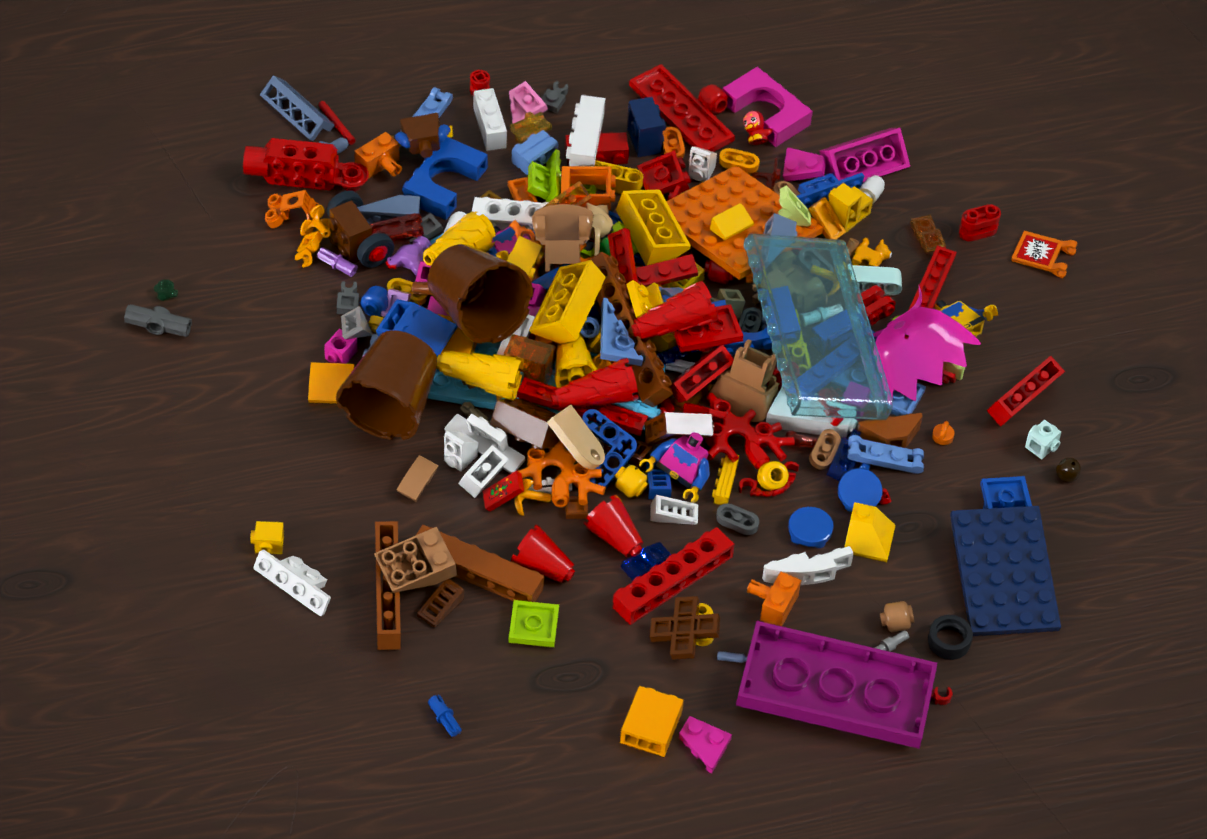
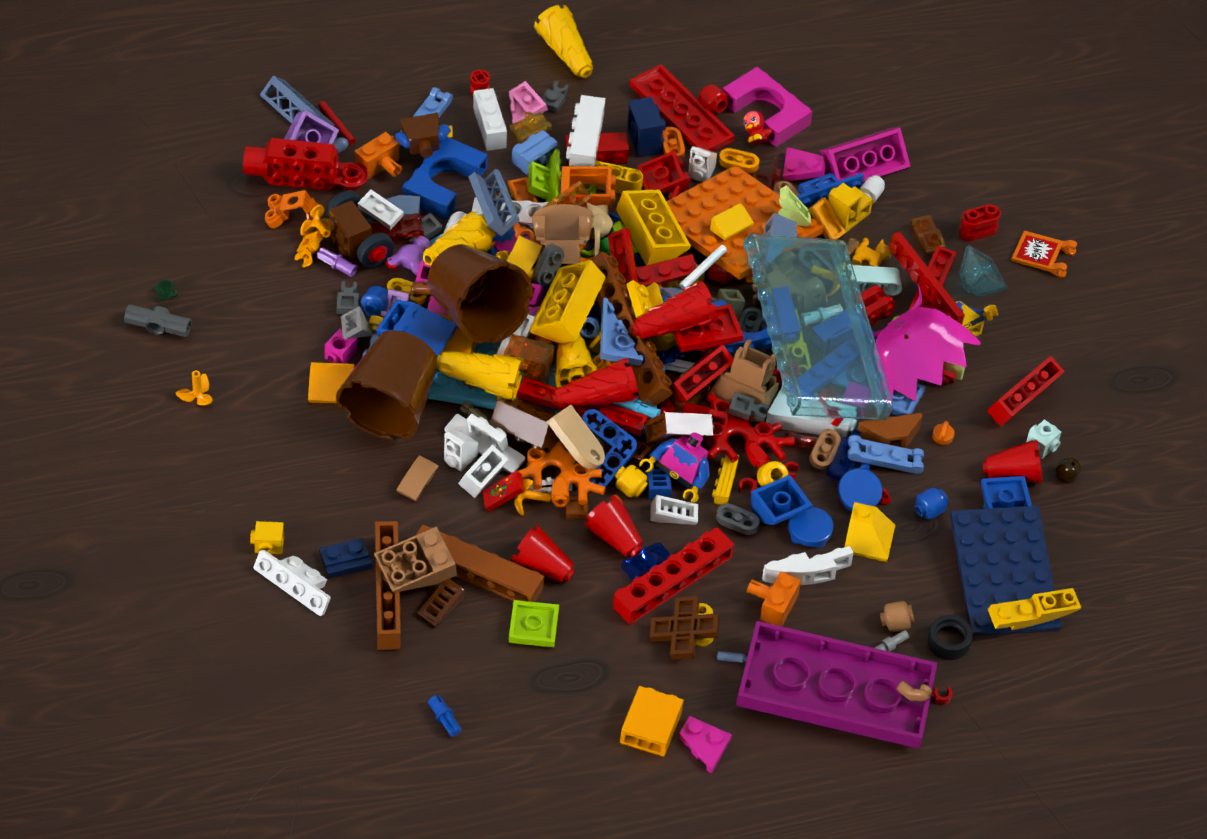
none -> light orange plant [176,370,213,405]
none -> medium lavender slope [284,110,339,144]
none -> dark blue plate [319,538,372,579]
none -> white plate [358,189,404,230]
none -> sand blue fence [469,169,520,236]
none -> dark grey plate [533,244,564,286]
none -> yellow cone [534,5,593,78]
none -> white bar [679,245,727,290]
none -> dark grey plate [728,392,769,422]
none -> blue slope [750,475,813,525]
none -> red plate [889,232,965,325]
none -> medium nougat arm [896,680,932,701]
none -> blue head [914,487,949,520]
none -> clear light blue slope [959,245,1008,297]
none -> red cone [982,440,1043,484]
none -> yellow slope [988,588,1081,630]

